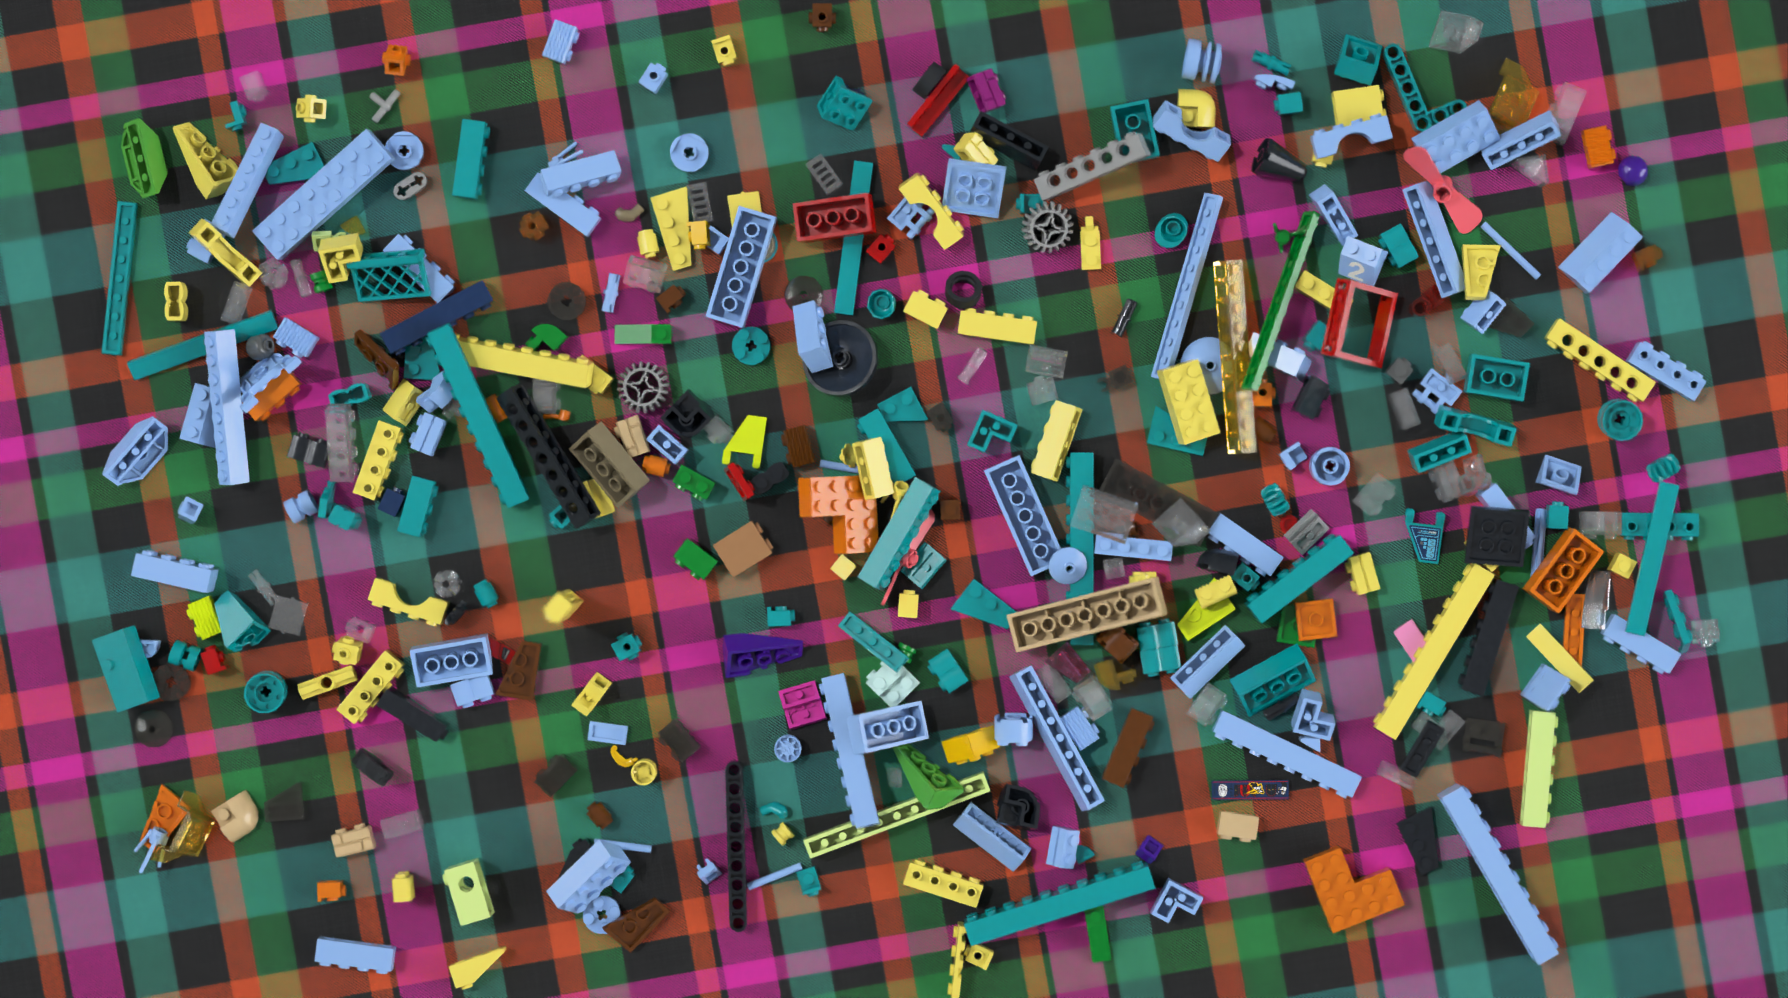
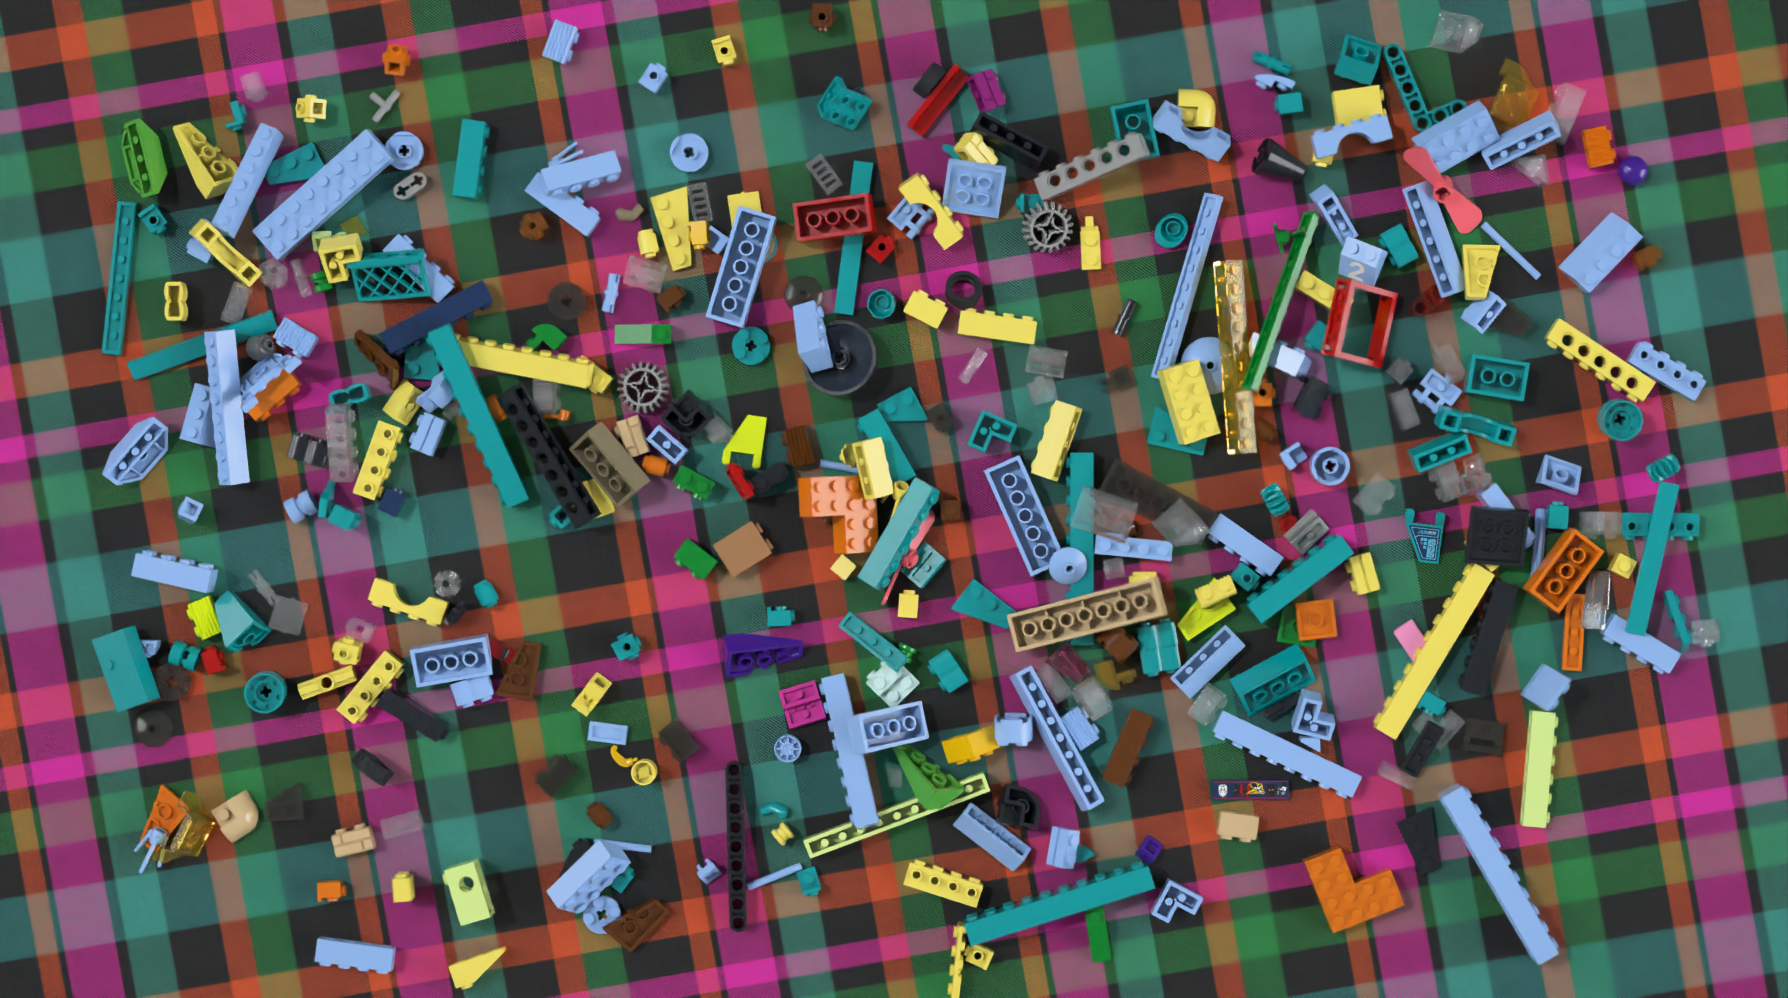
teal brick [397,475,439,537] -> none
light yellow brick [543,589,583,623] -> none
light blue wheel [1182,38,1222,84] -> none
black brick [1195,548,1239,576] -> none
light yellow tile [1526,623,1594,693] -> none
none -> teal brick [137,204,170,235]

